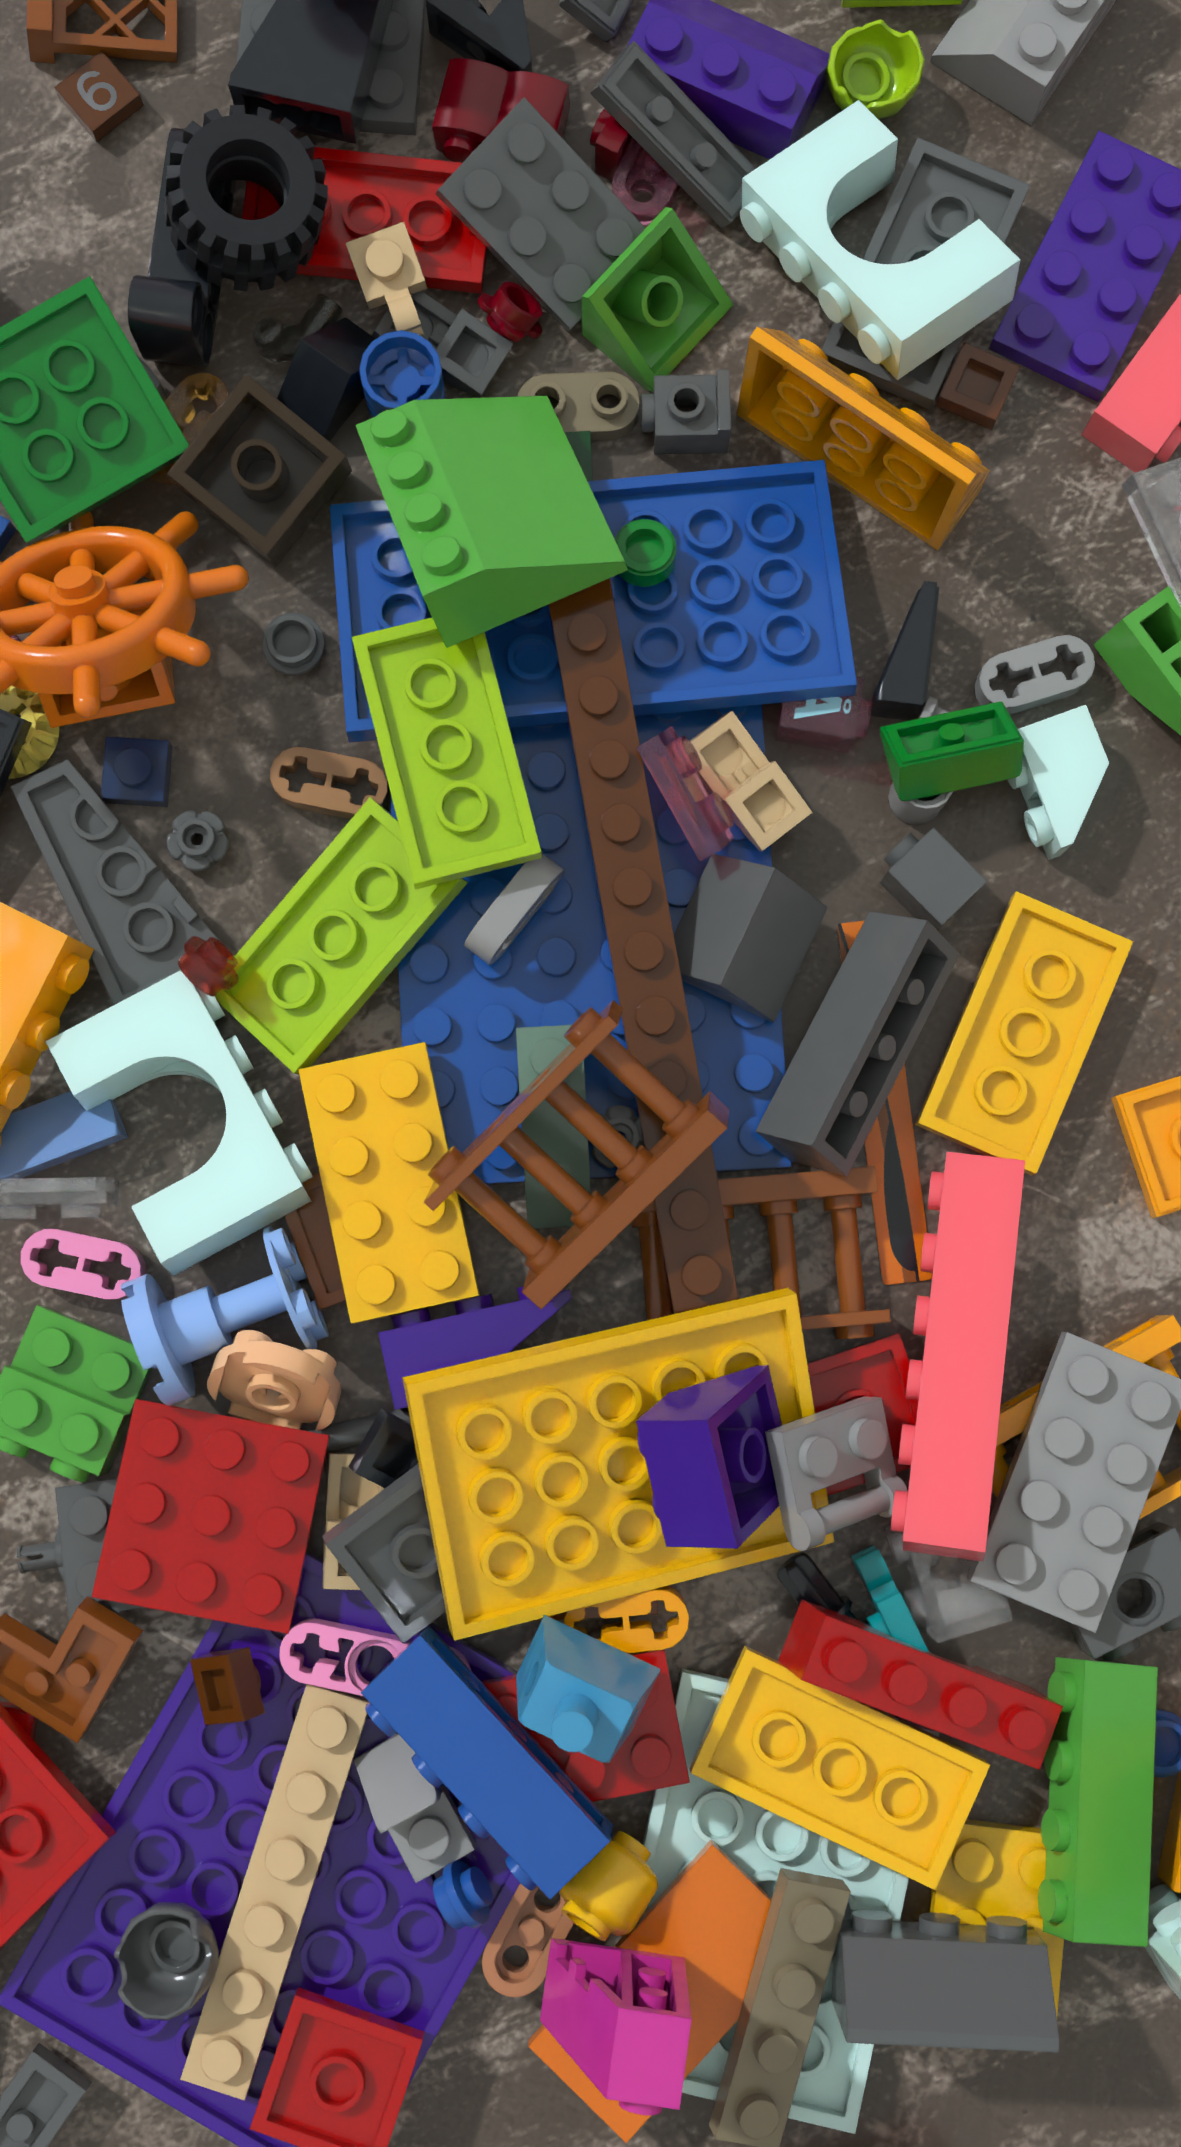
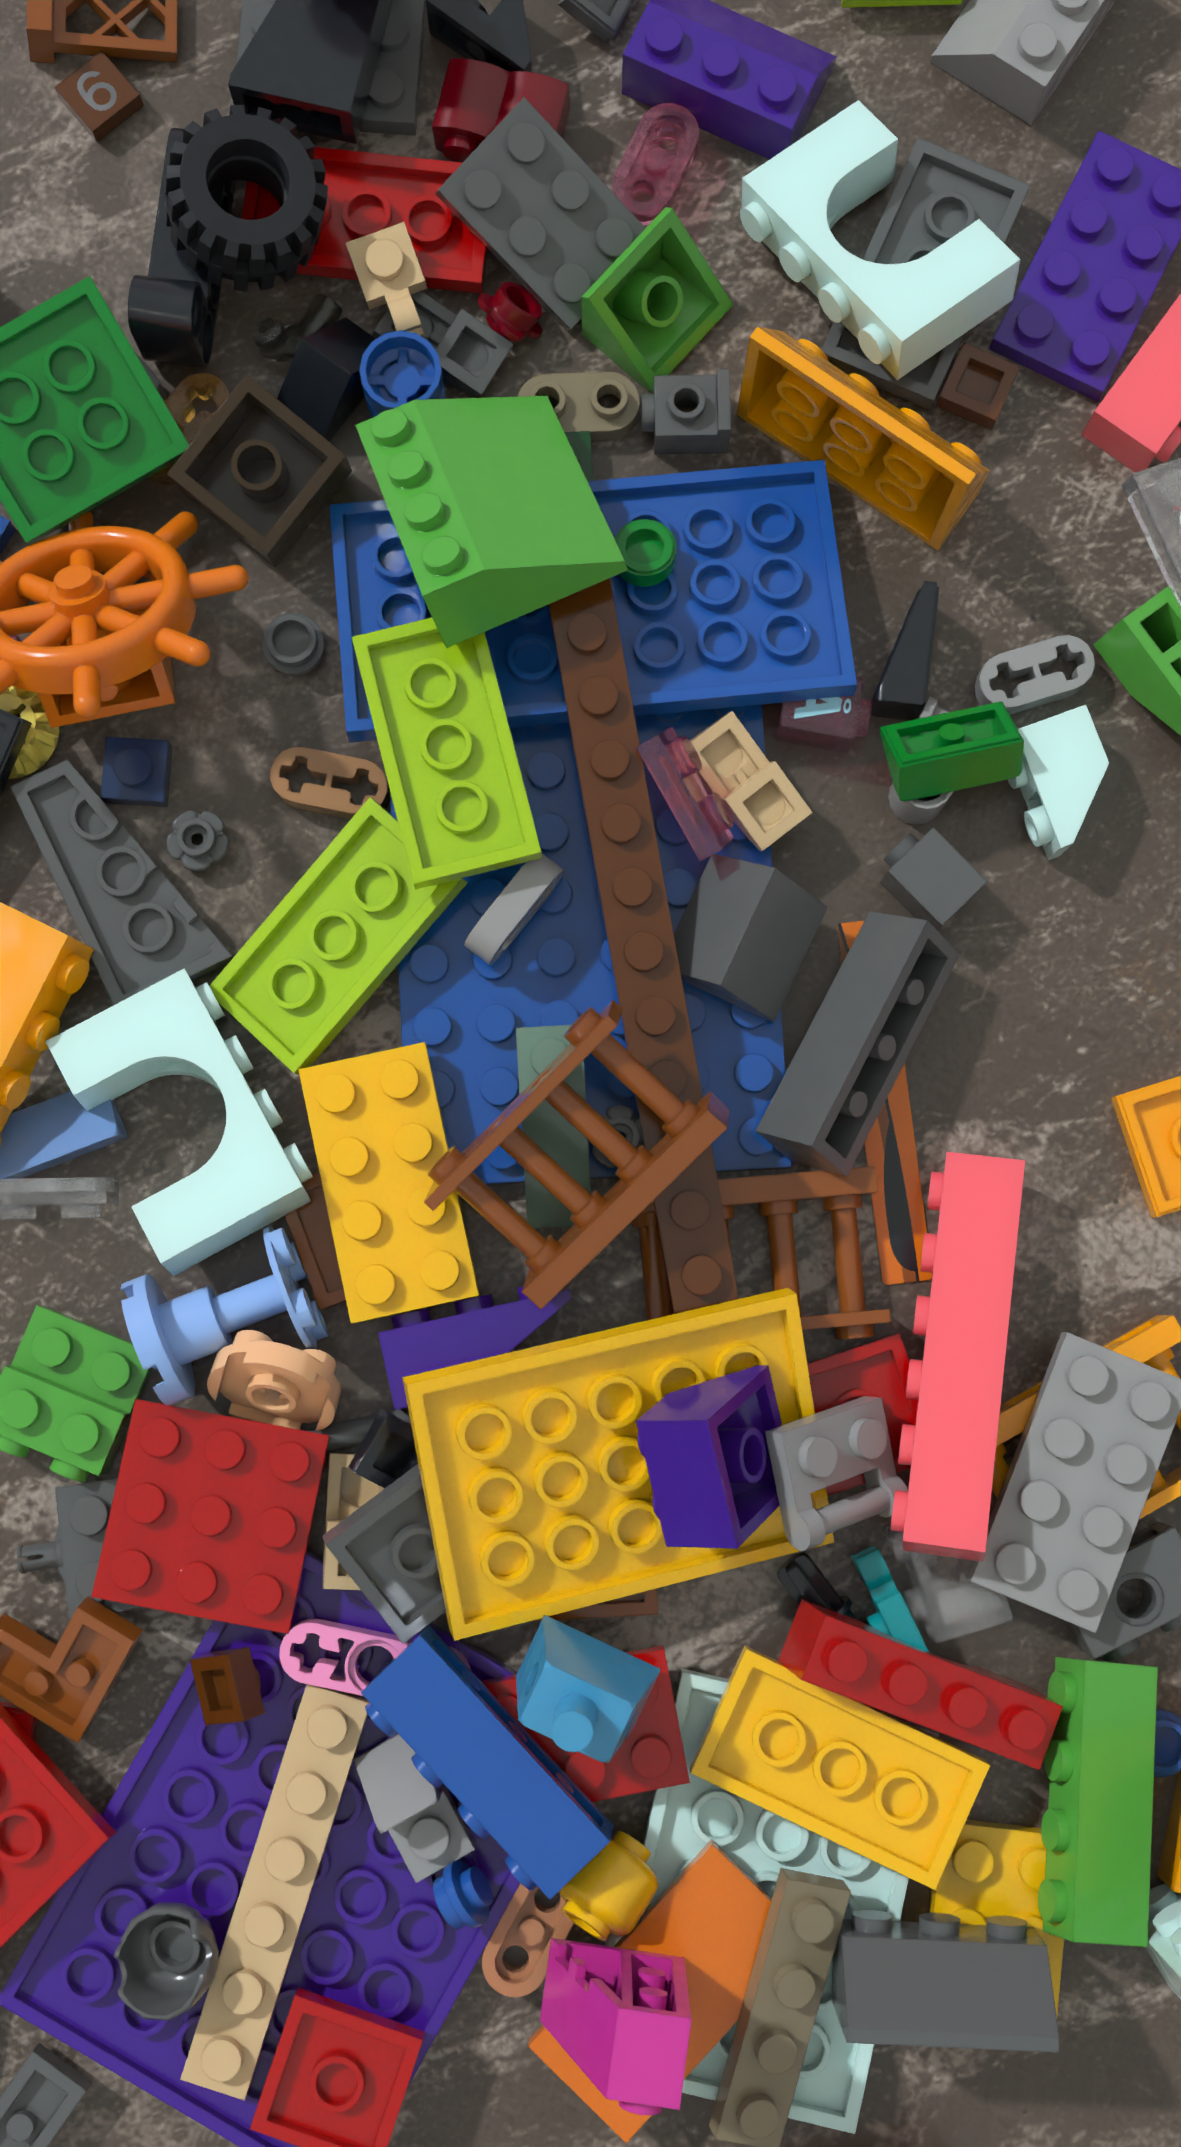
bright pink beam [21,1229,147,1299] -> none
clear red plate [178,936,239,996] -> none
light orange beam [563,1585,689,1653] -> none
dark grey tile [590,41,756,228] -> none
dark red plate [590,109,638,184] -> none
lime hair [825,19,925,119] -> none
yellow plate [915,891,1134,1176] -> none

